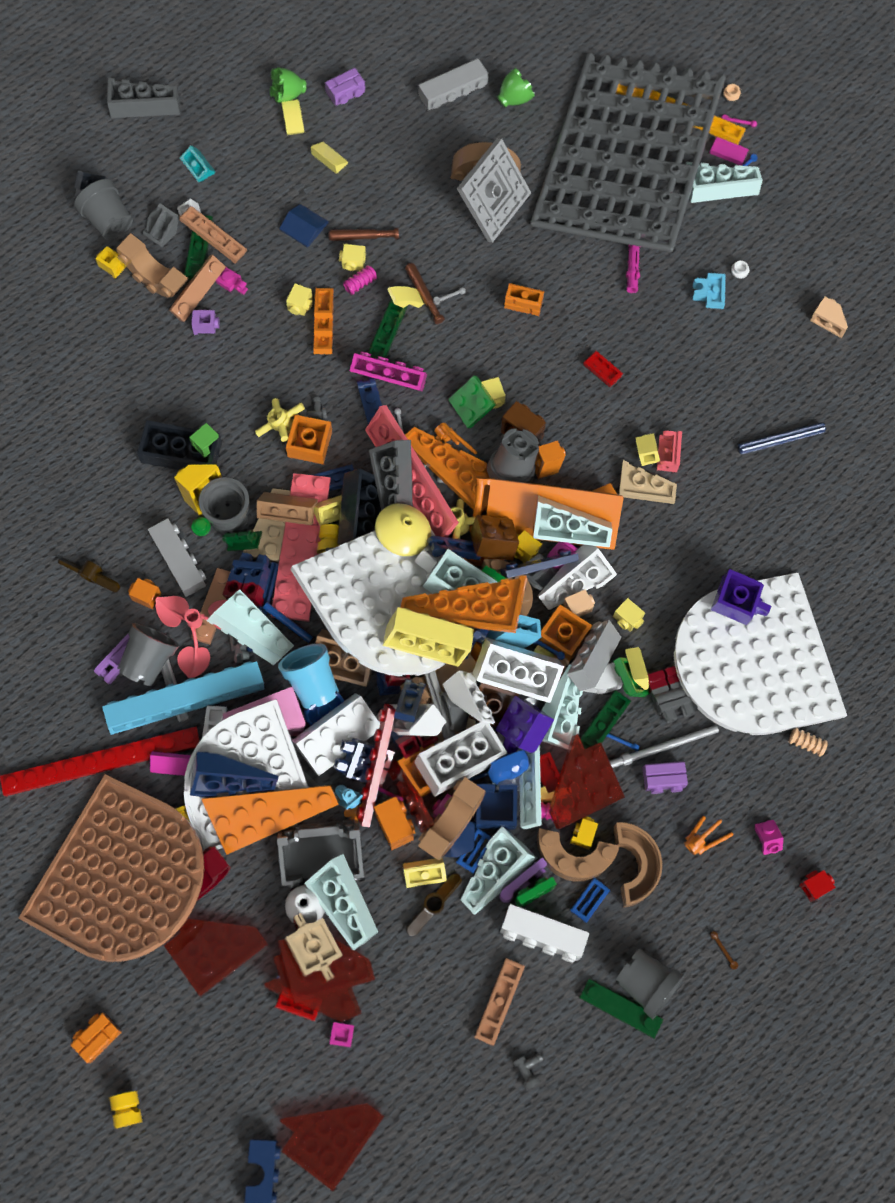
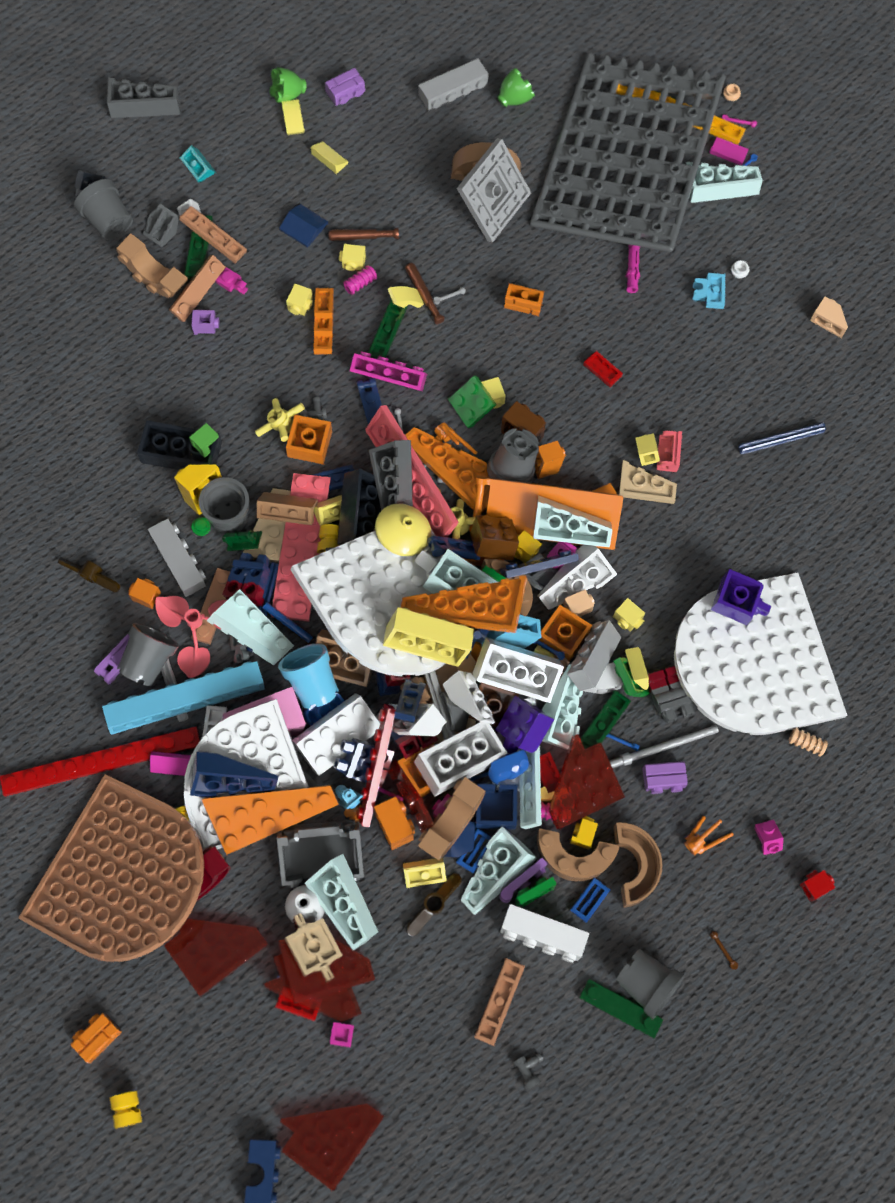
yellow brick [96,246,126,279] -> none

